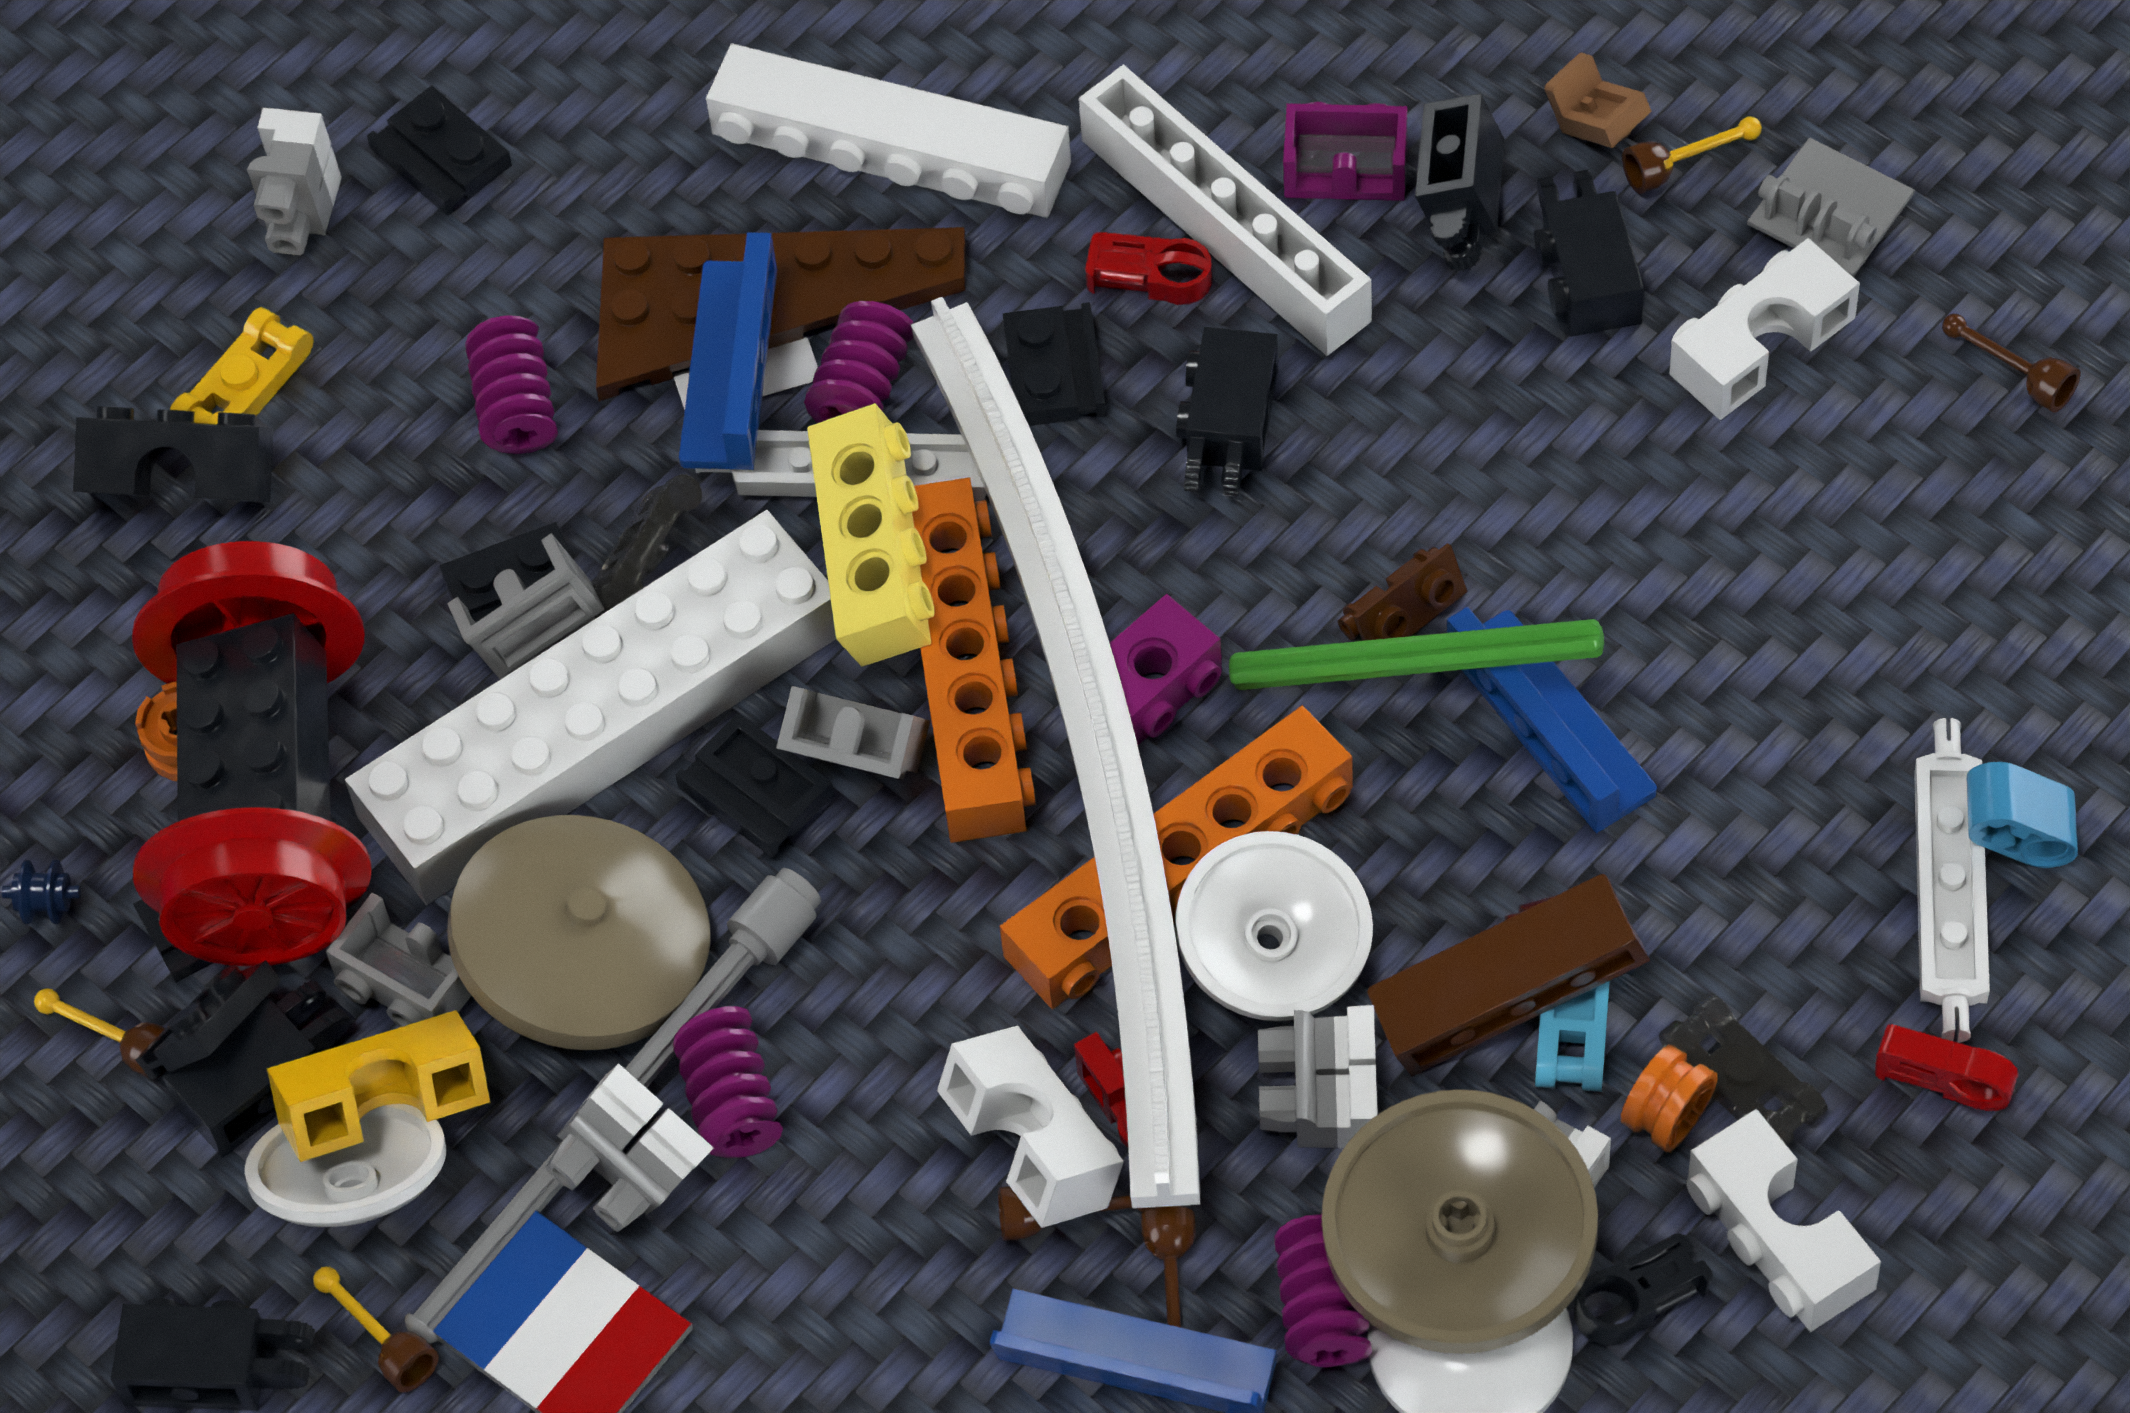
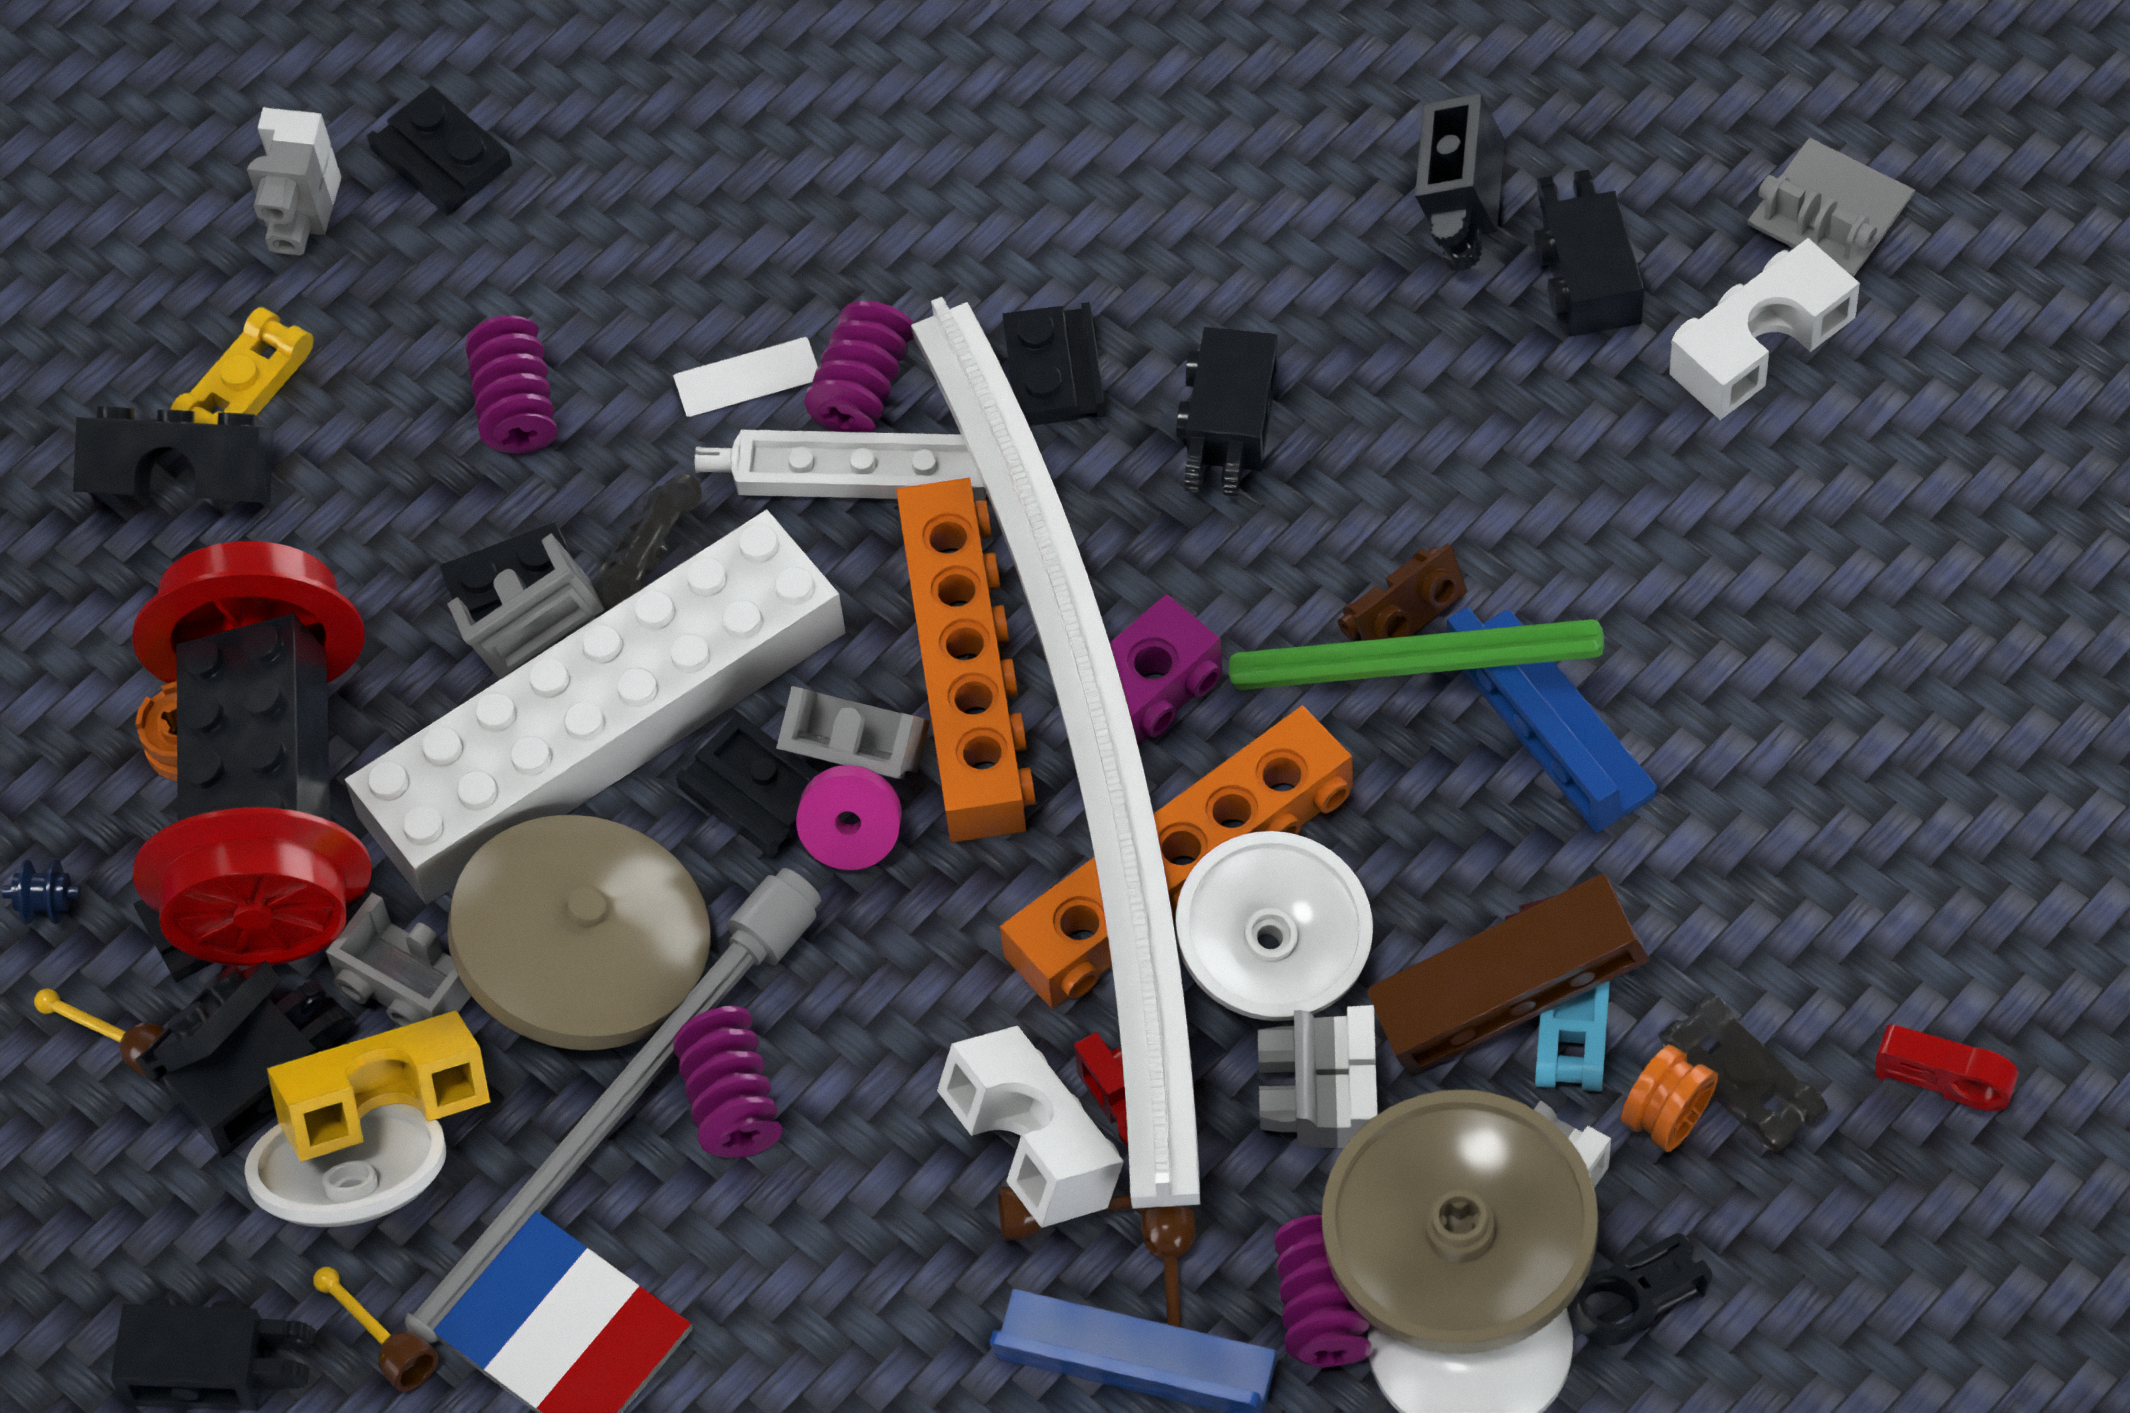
light grey hips [545,1063,713,1232] -> none
reddish brown wing [596,227,966,401] -> none
blue panel [679,232,777,470] -> none
white brick [706,43,1071,218] -> none
light yellow brick [807,403,935,667] -> none
white brick [1079,64,1372,356] -> none
red piece [1085,232,1212,305] -> none
magenta window [1283,102,1407,201] -> none
medium nougat bracket [1545,52,1652,148] -> none
hinge [1622,117,1762,194] -> none
white arch [1686,1109,1881,1332] -> none
white plate [1914,718,1990,1043] -> none
reddish brown hinge [1942,314,2081,413] -> none
dark azure beam [1966,762,2078,868] -> none
none -> dark pink piece [796,765,902,870]

